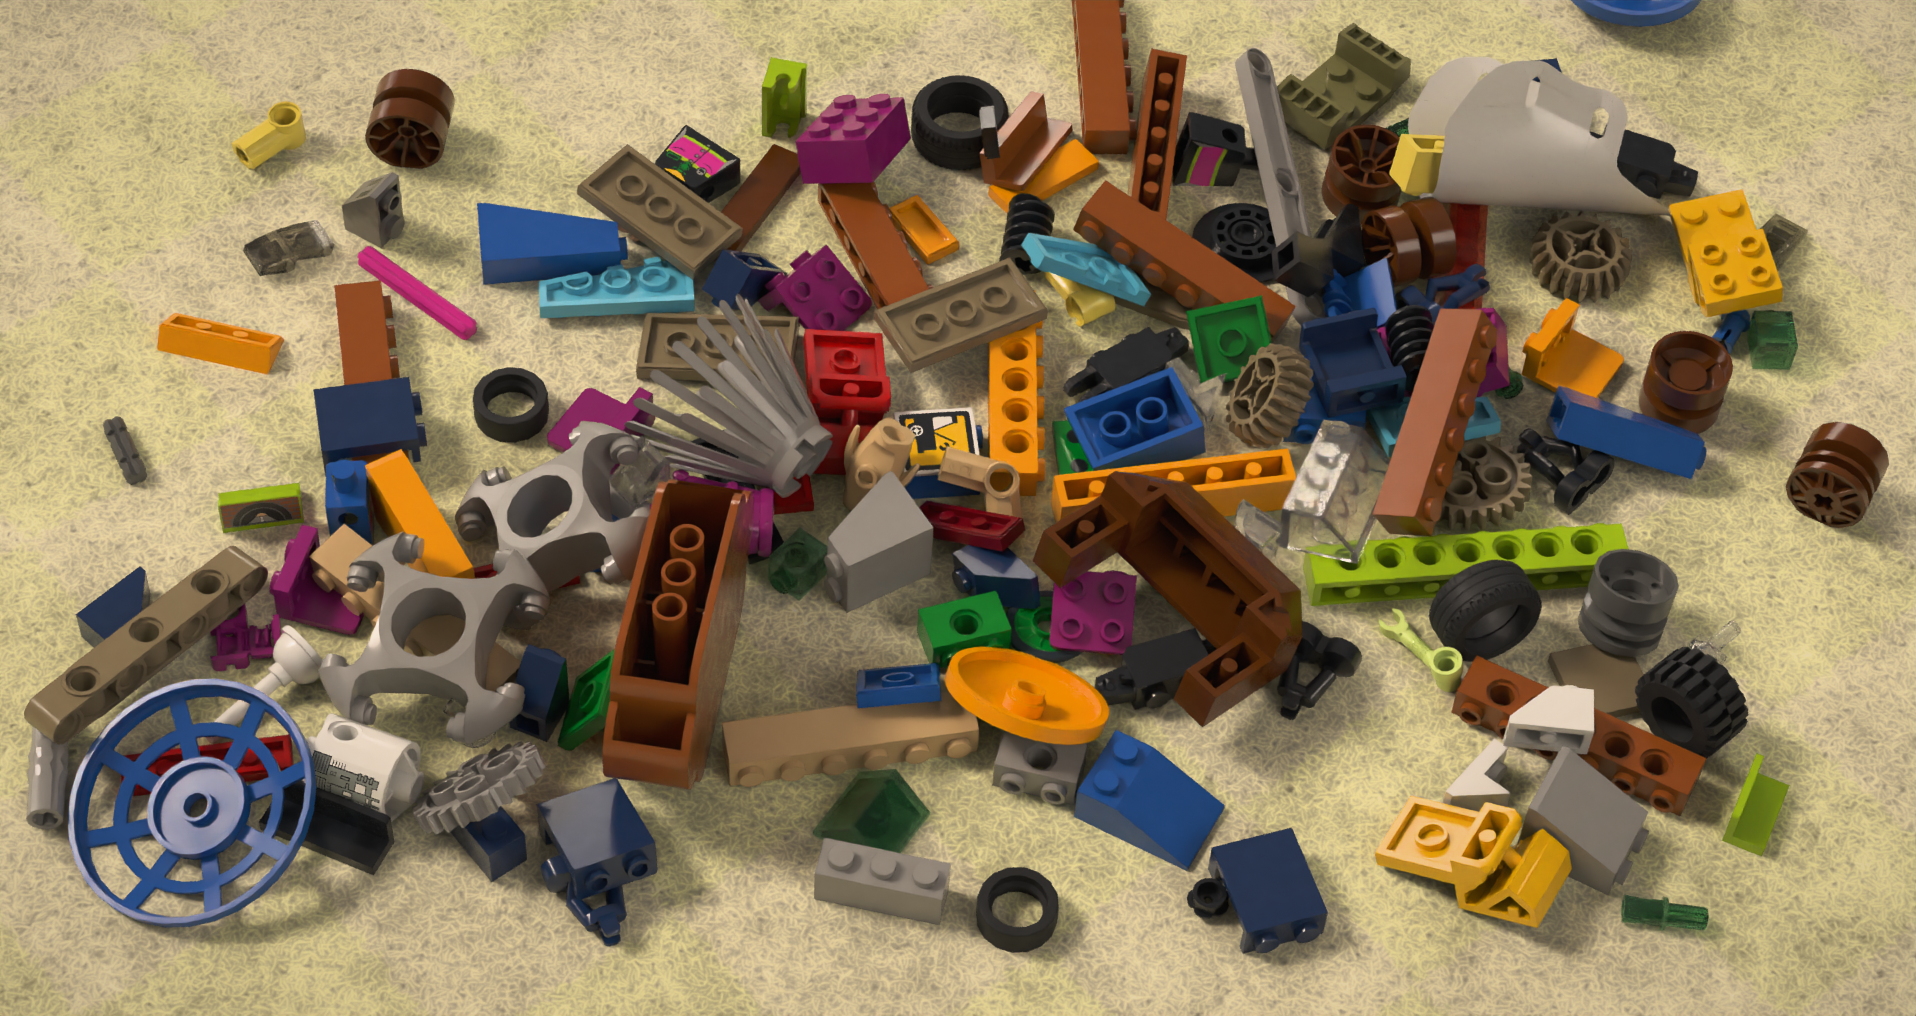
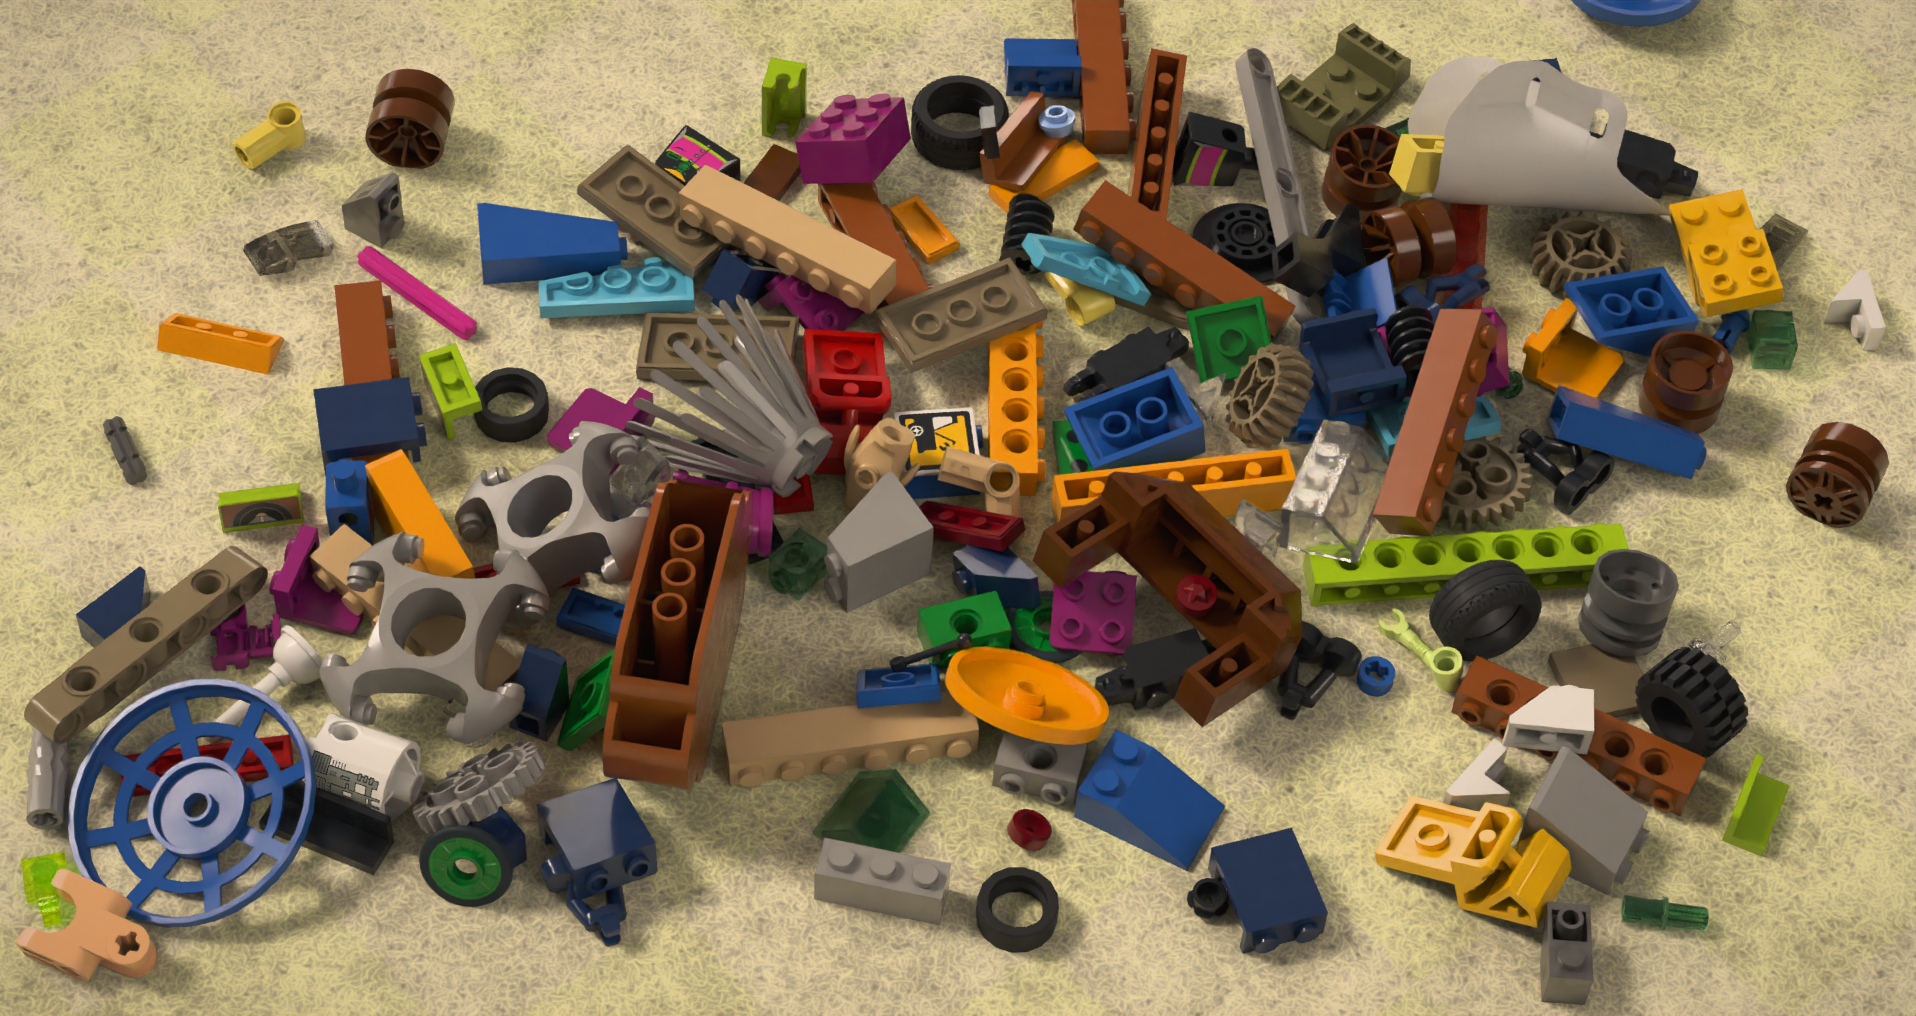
none -> light nougat piece [16,869,158,982]
none -> clear neon green plate [21,851,68,927]
none -> lime panel [419,343,482,440]
none -> wheel [419,825,513,907]
none -> blue plate [556,587,625,646]
none -> tan brick [678,165,896,314]
none -> black hinge [889,633,973,672]
none -> blue bracket [1004,38,1082,97]
none -> dark red tile [1007,809,1052,851]
none -> light blue plate [1038,105,1076,138]
none -> dark red tile [1175,575,1218,618]
none -> blue bush [1357,656,1395,697]
none -> flat silver slope [1540,902,1593,1005]
none -> blue slope [1564,266,1699,357]
none -> white slope [1824,269,1886,351]

